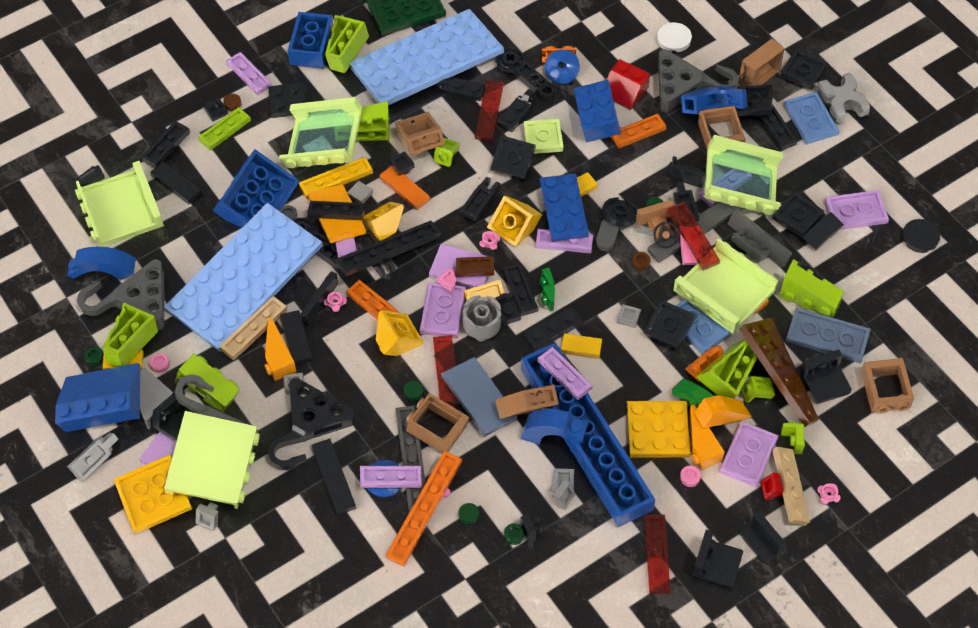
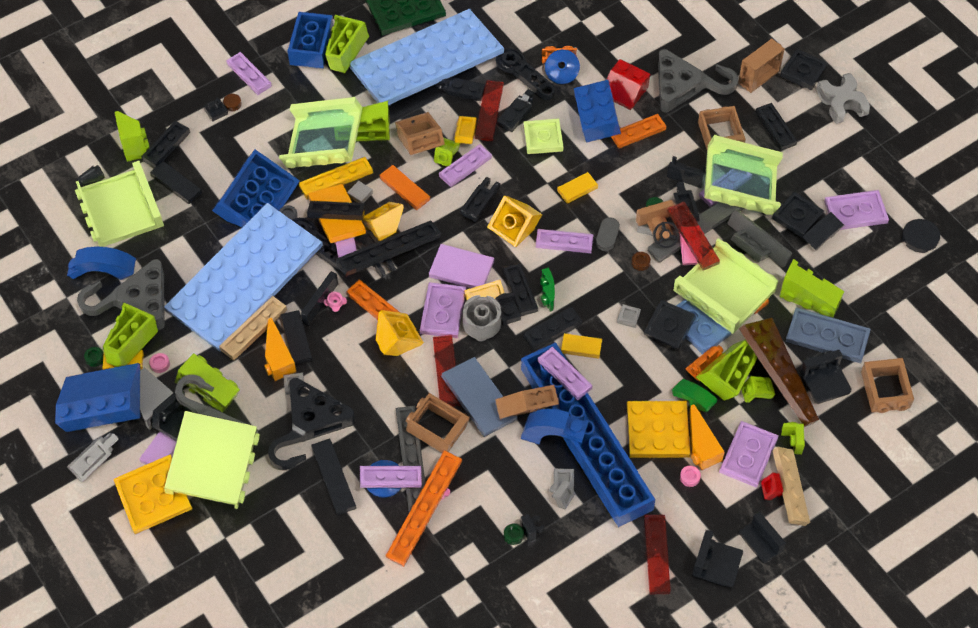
light grey tile [196,502,218,531] -> none
lime tile [198,107,251,151] -> none
black plate [268,82,306,118] -> none
black tile [389,151,415,176] -> none
dark green tile [404,381,423,401] -> none
bright pink tile [437,267,456,293] -> none
reddish brown plate [456,256,495,277] -> none
dark green tile [459,503,479,525] -> none
bright pink plate [479,231,500,250] -> none
black plate [490,135,536,180] -> none
blue plate [540,173,589,242] -> none
black tile [602,197,638,227] -> none
white tile [657,22,692,52] -> none
blue arch [681,86,747,114] -> none
light orange slope [694,395,751,428] -> none
black plate [735,85,773,116] -> none
medium blue tile [784,92,839,145] -> none
bright pink plate [817,484,841,504] -> none
none -> lime slope [115,111,150,162]
none -> lavender tile [439,144,492,187]
none -> yellow tile [455,116,477,144]

